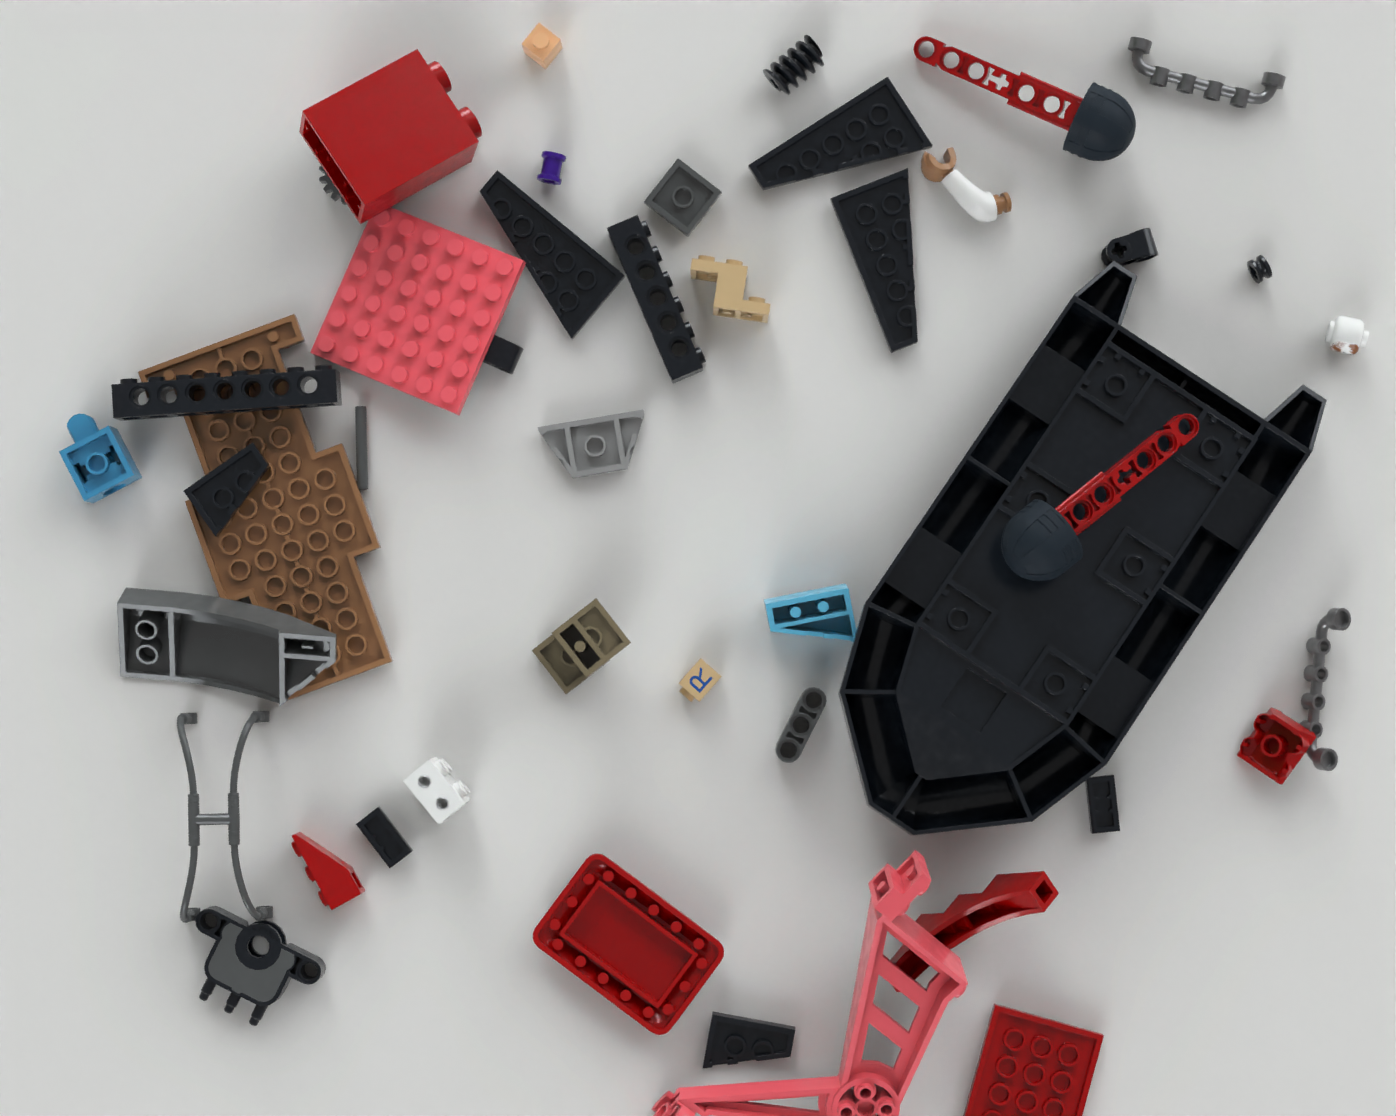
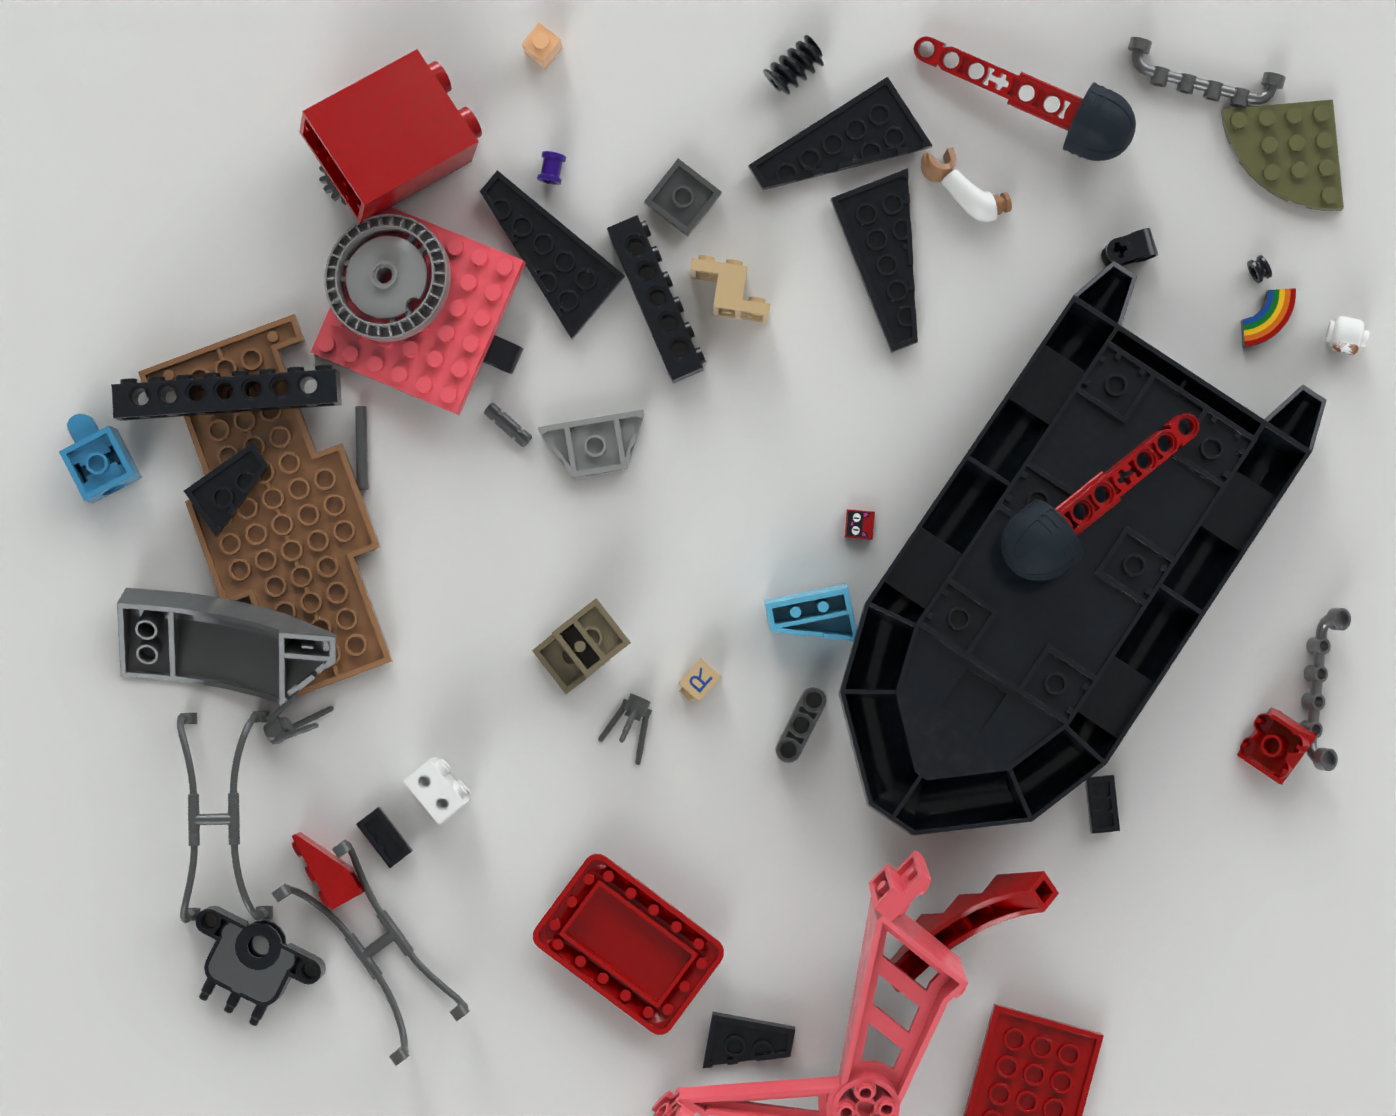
none -> dark grey plant [263,691,334,744]
none -> dark grey bar [272,839,470,1066]
none -> light grey piece [324,214,451,342]
none -> dark grey axle [484,403,532,447]
none -> dark grey plant [598,693,652,765]
none -> tile [844,509,875,540]
none -> olive plate [1221,100,1344,211]
none -> tile [1241,288,1296,348]

